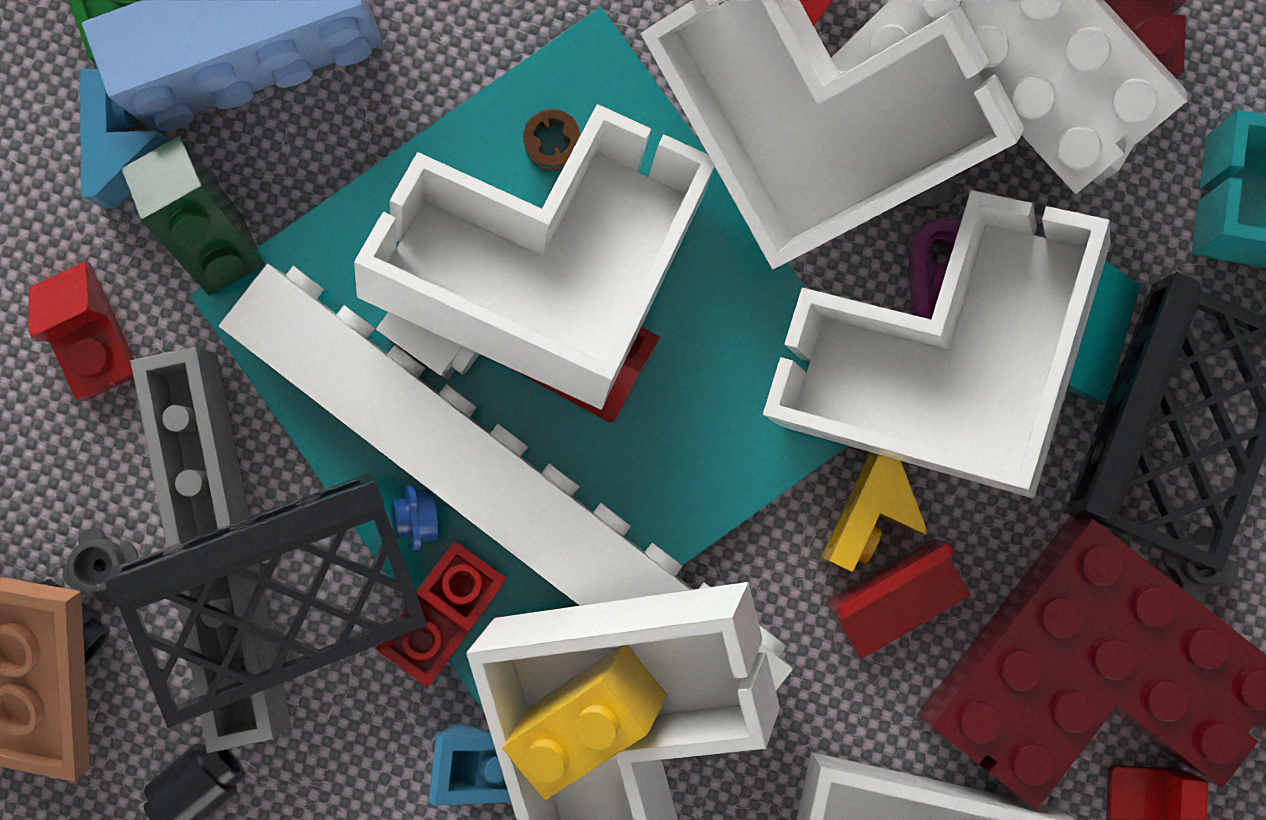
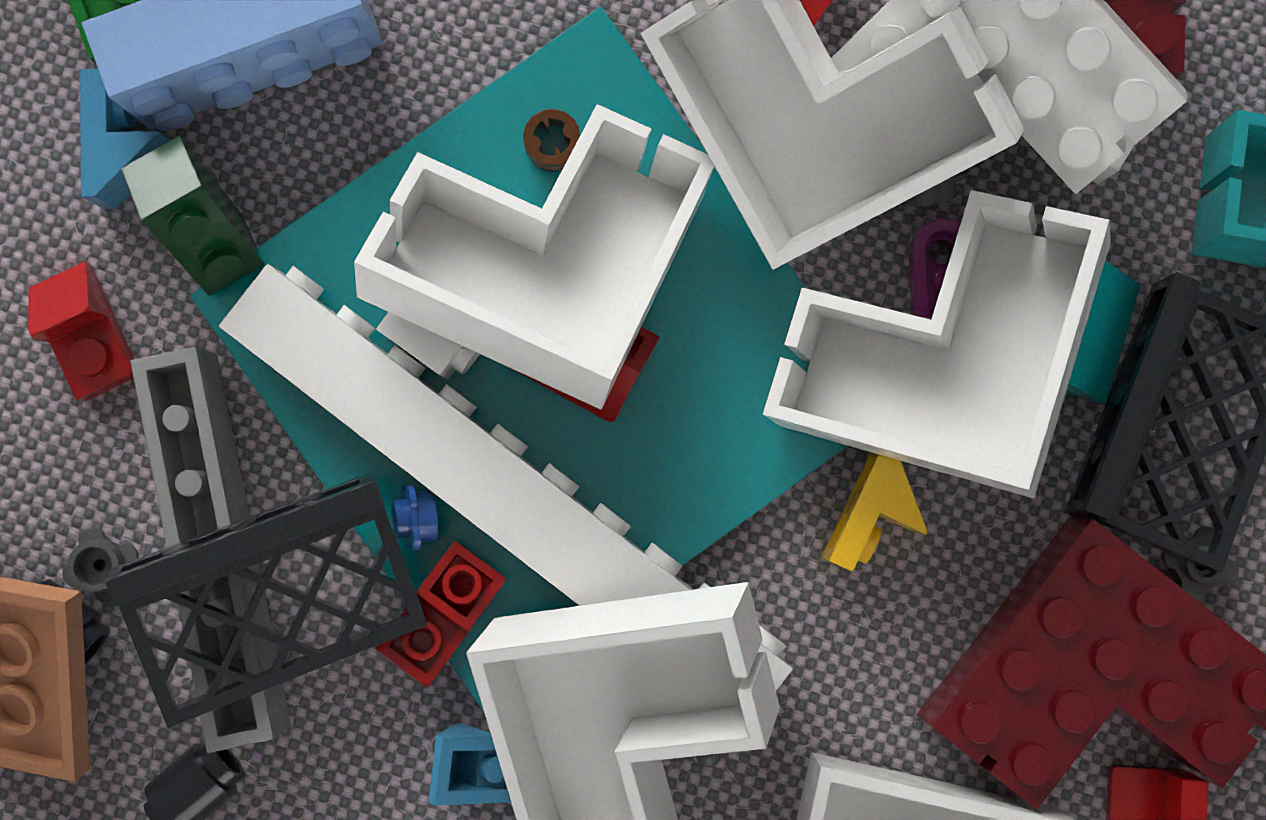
yellow brick [502,645,667,800] -> none
red panel [826,539,971,660] -> none

